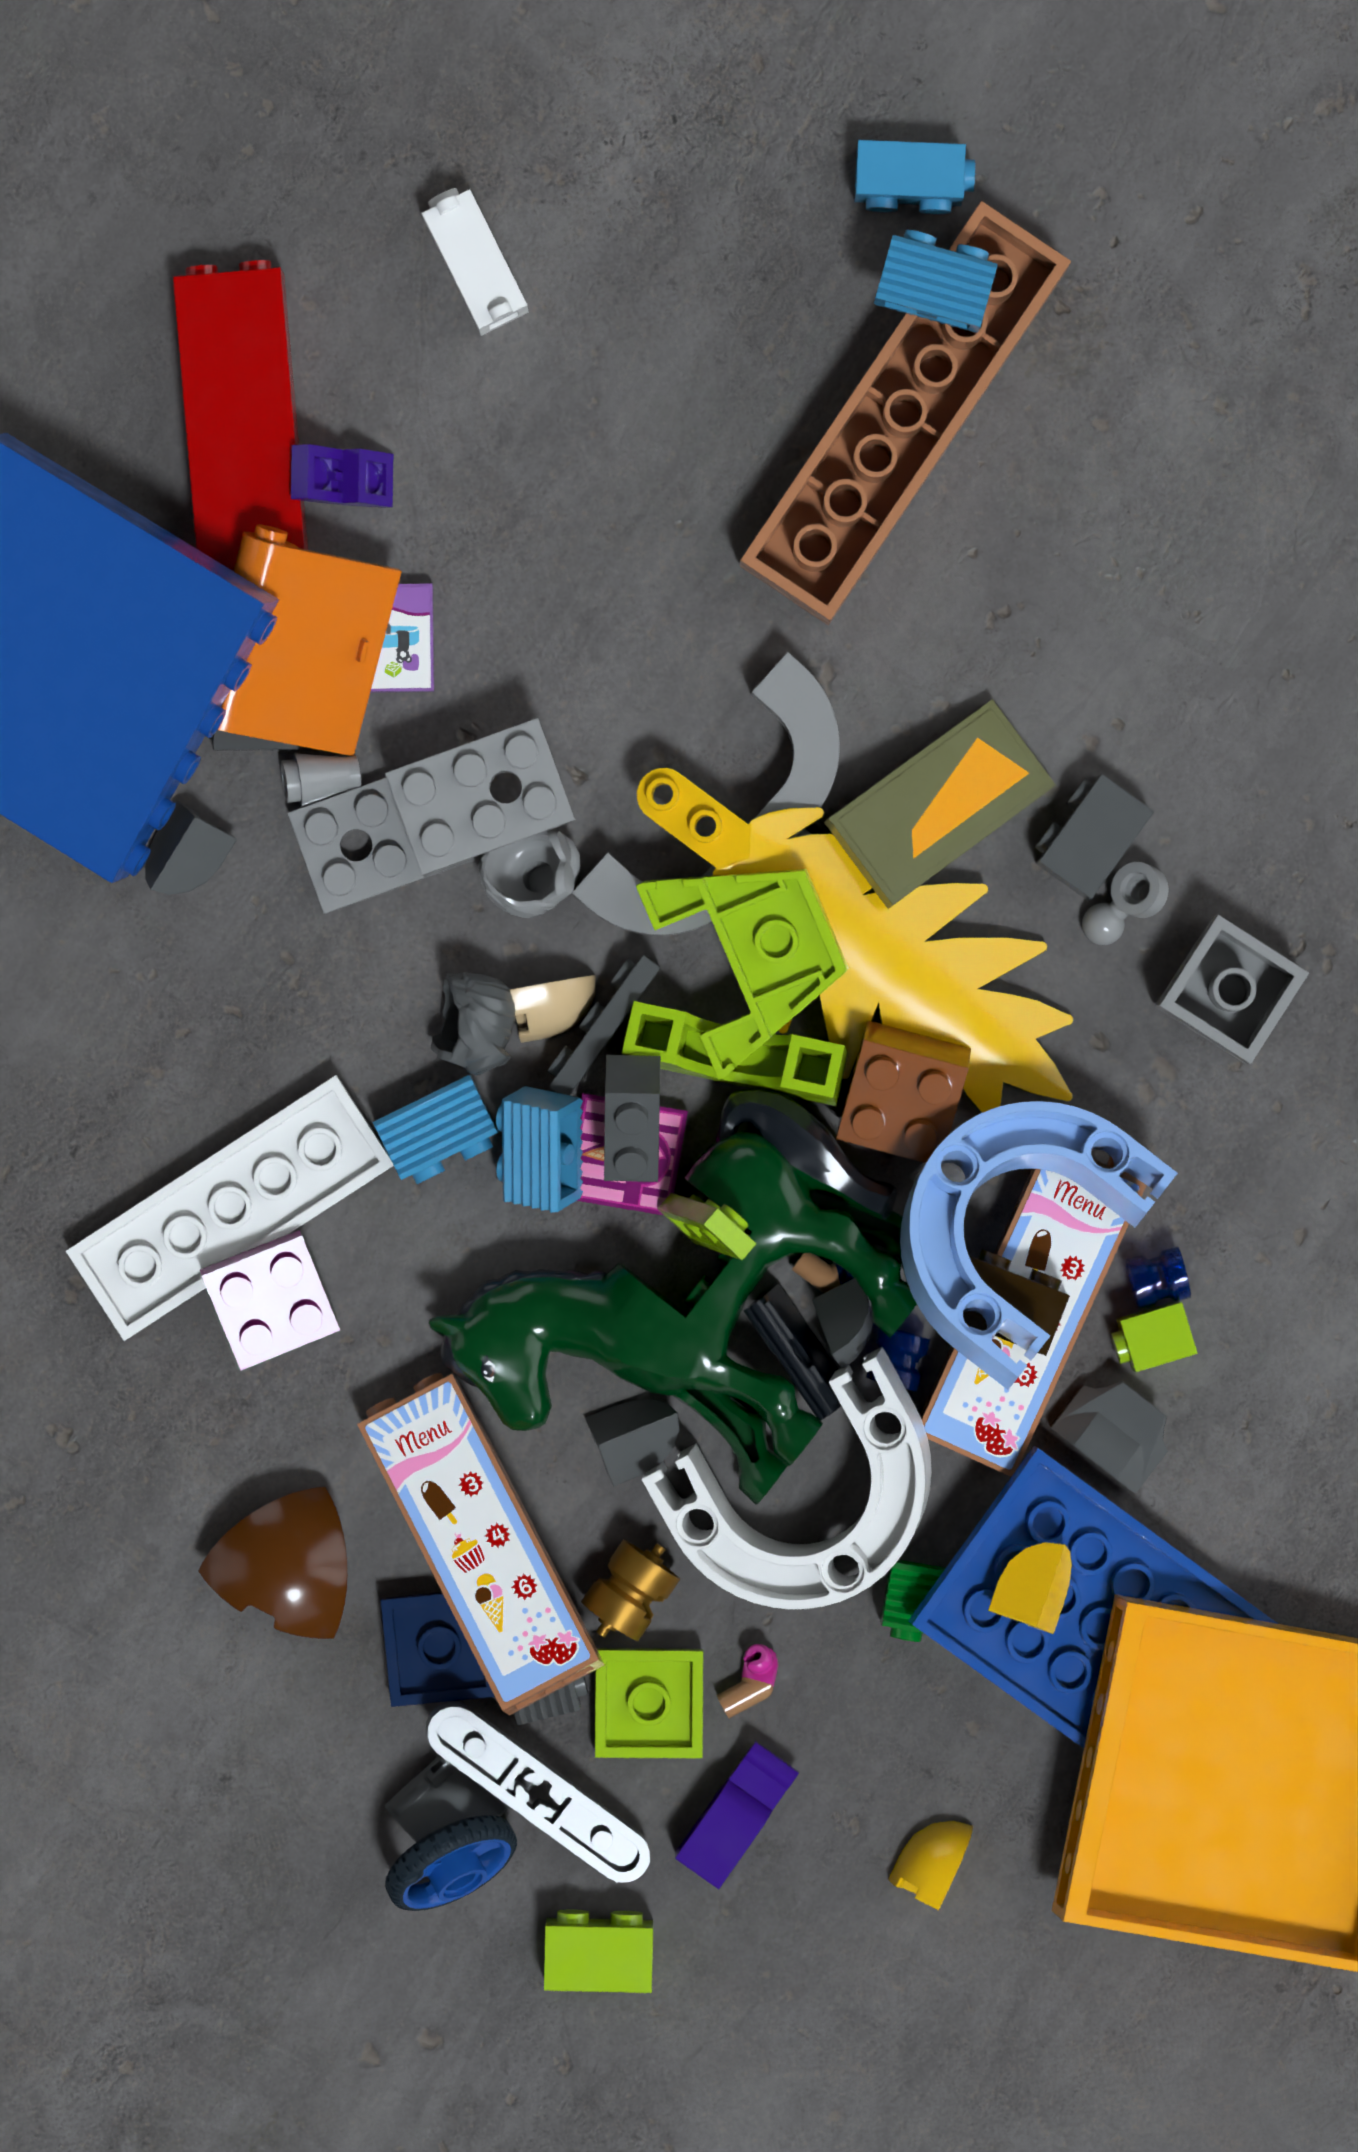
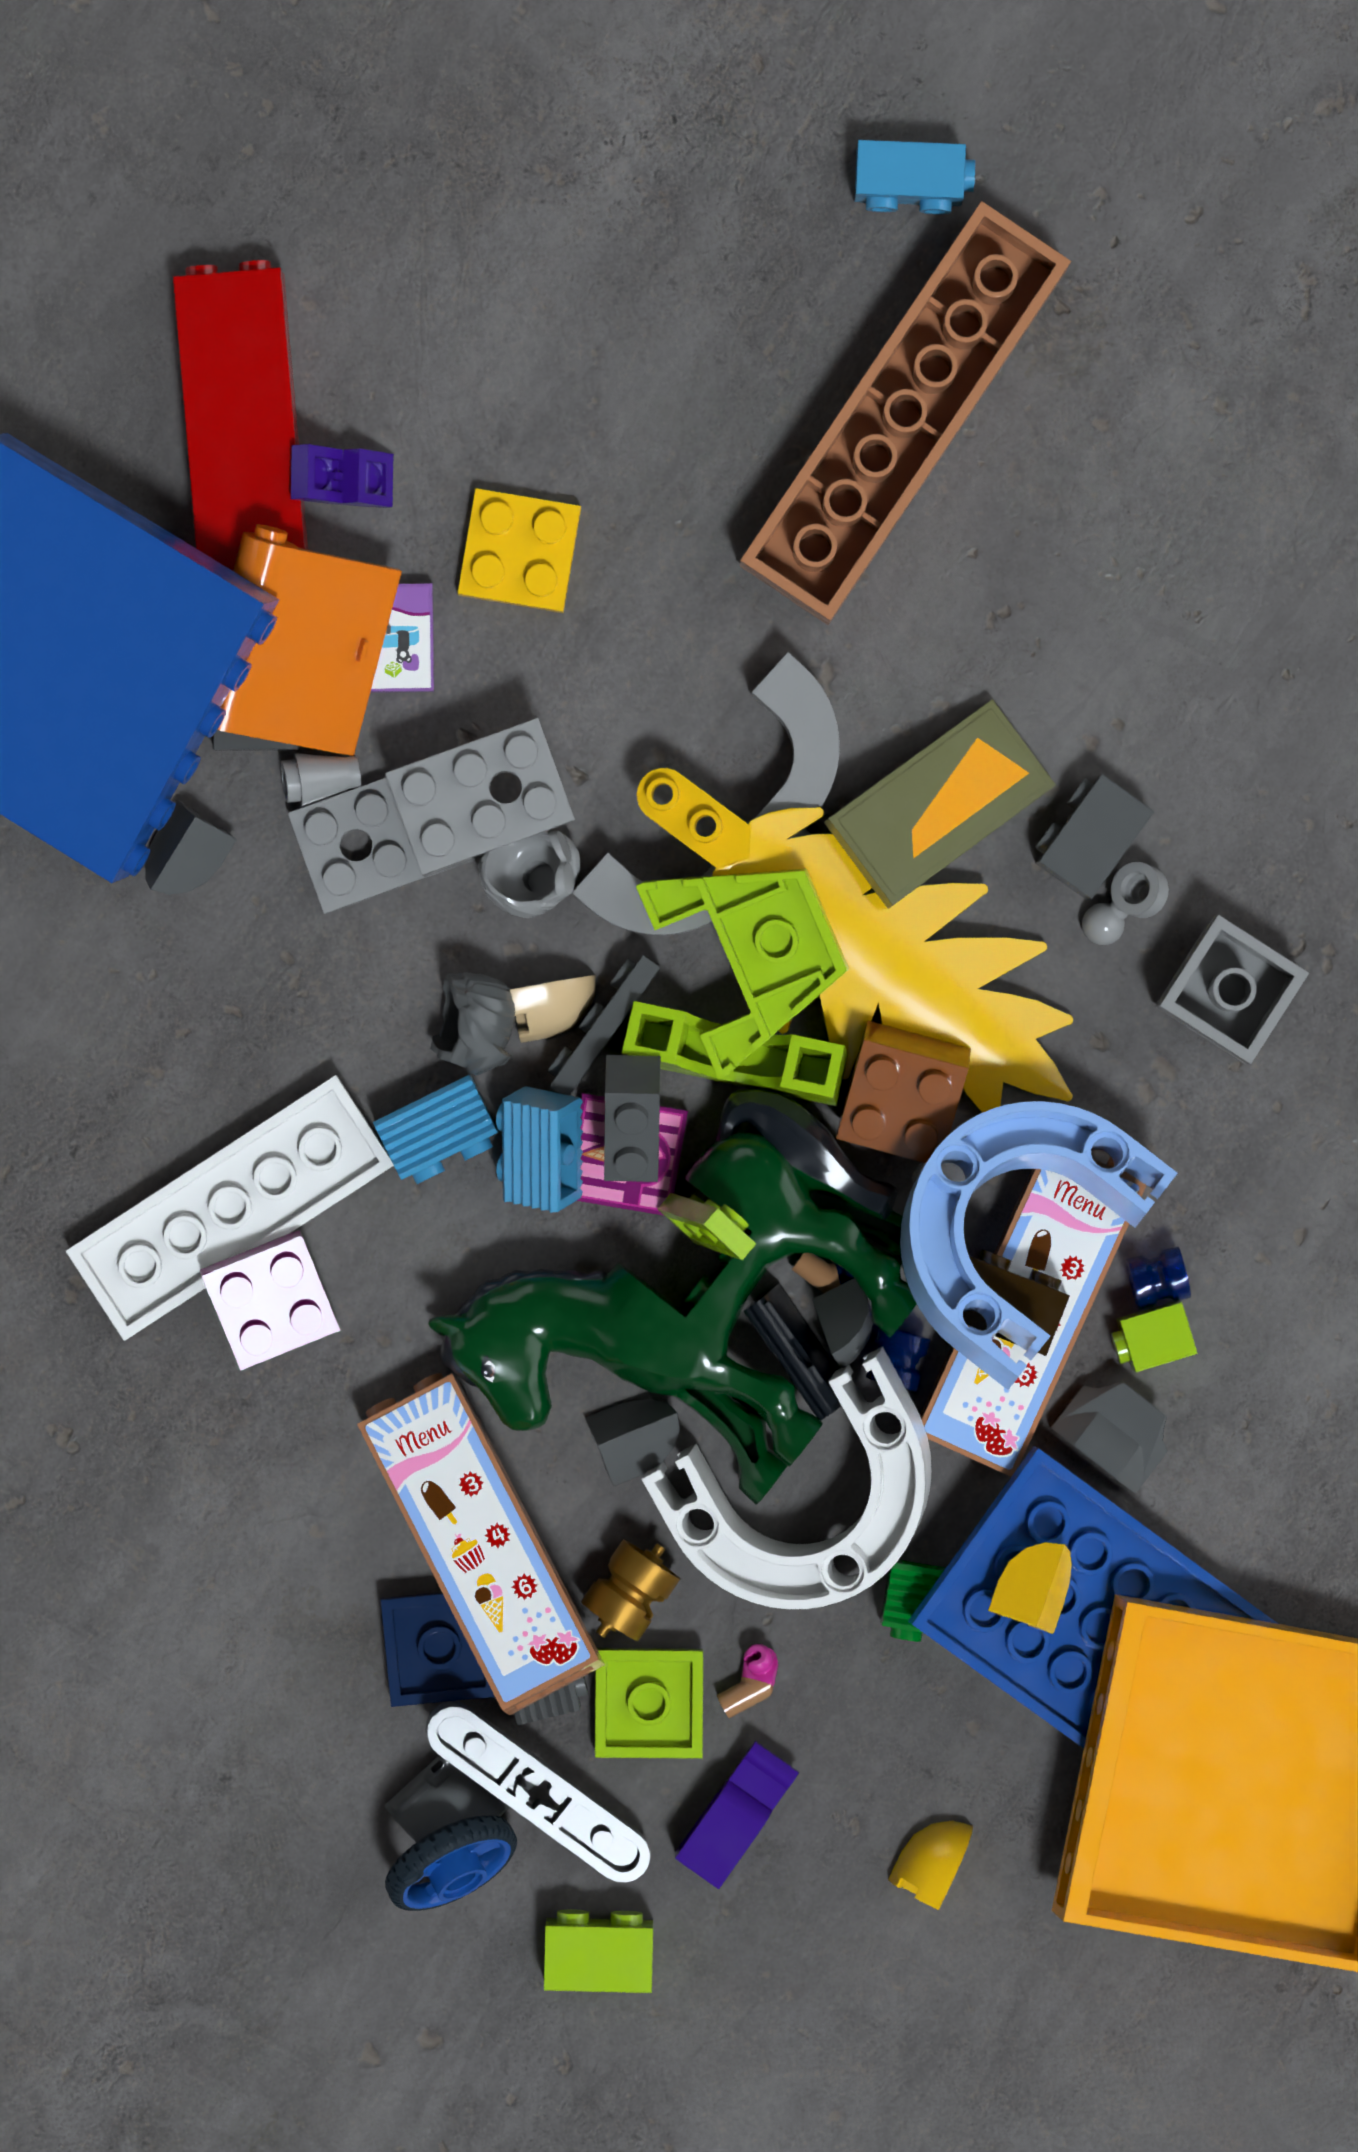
reddish brown brick [198,1487,348,1639] -> none
white brick [422,188,529,336] -> none
dark azure brick [874,230,998,333] -> none
none -> yellow plate [458,488,581,613]

